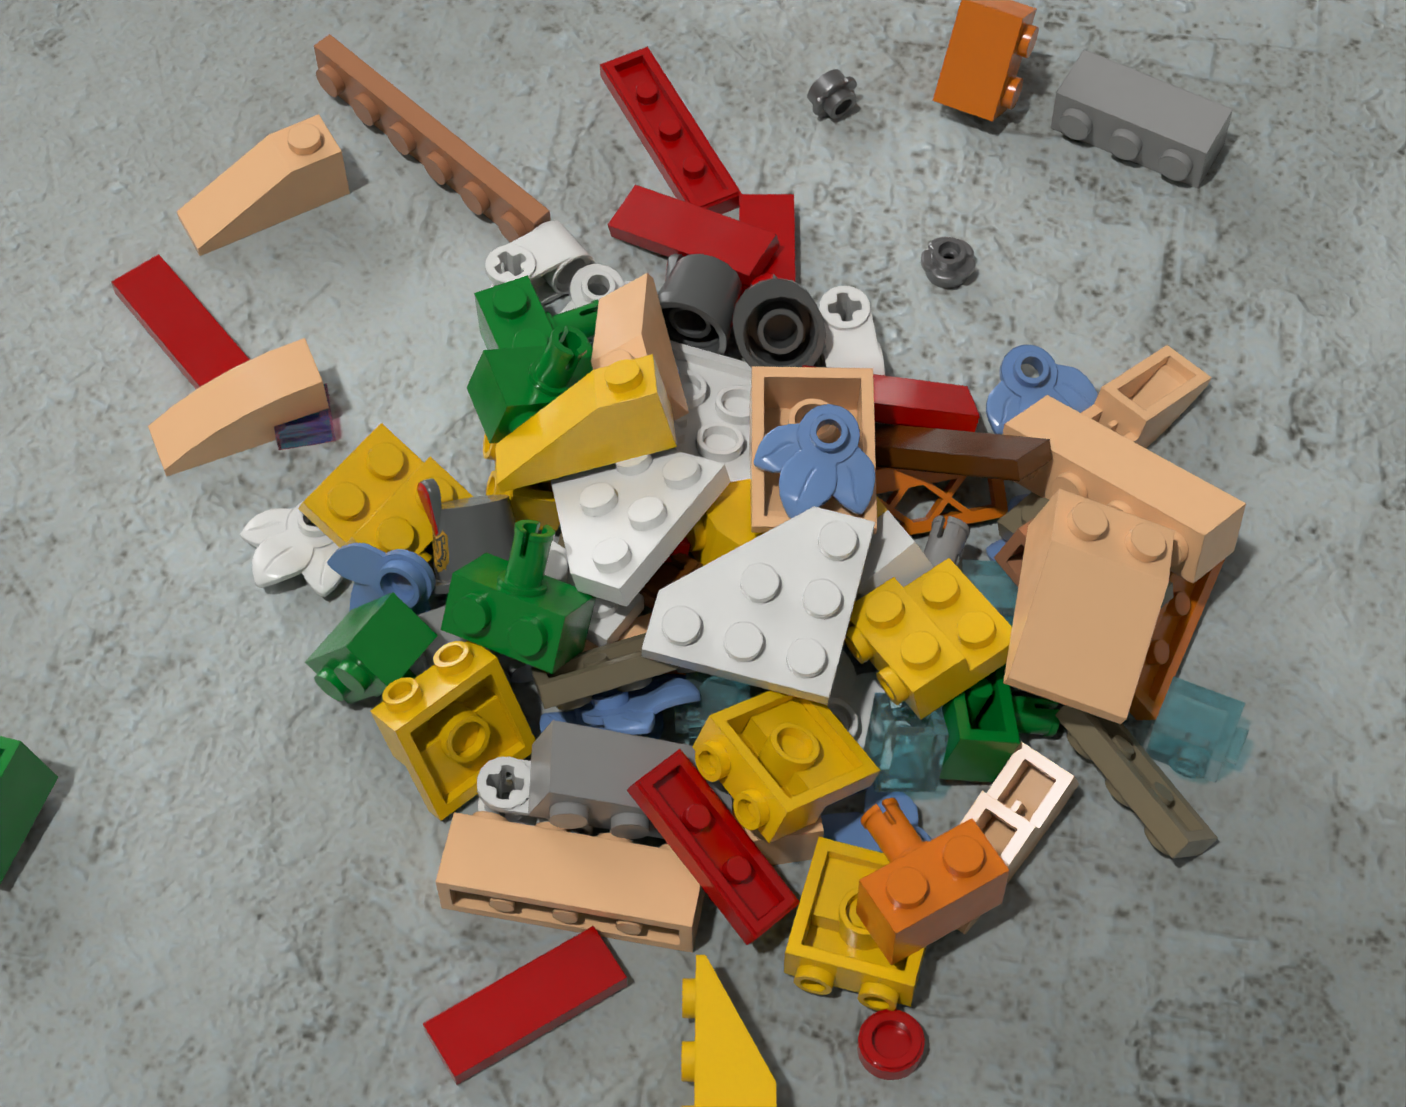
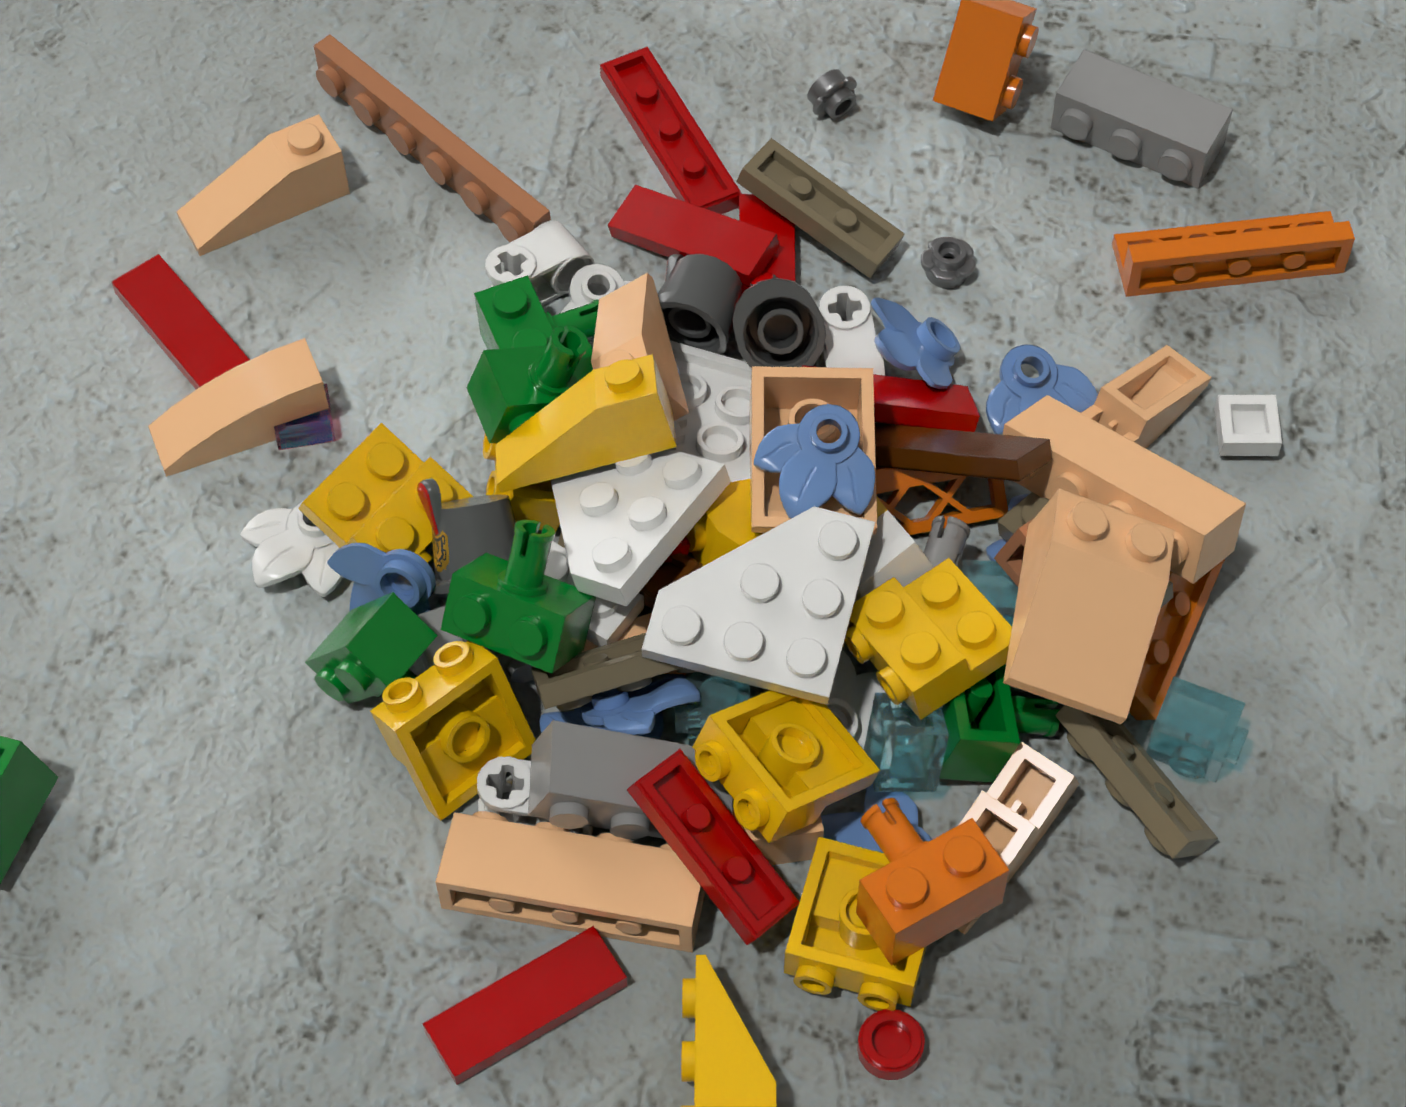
none -> dark tan plate [736,138,905,279]
none -> medium blue plate [871,298,960,389]
none -> orange fence [1112,211,1355,297]
none -> white plate [1214,395,1282,456]

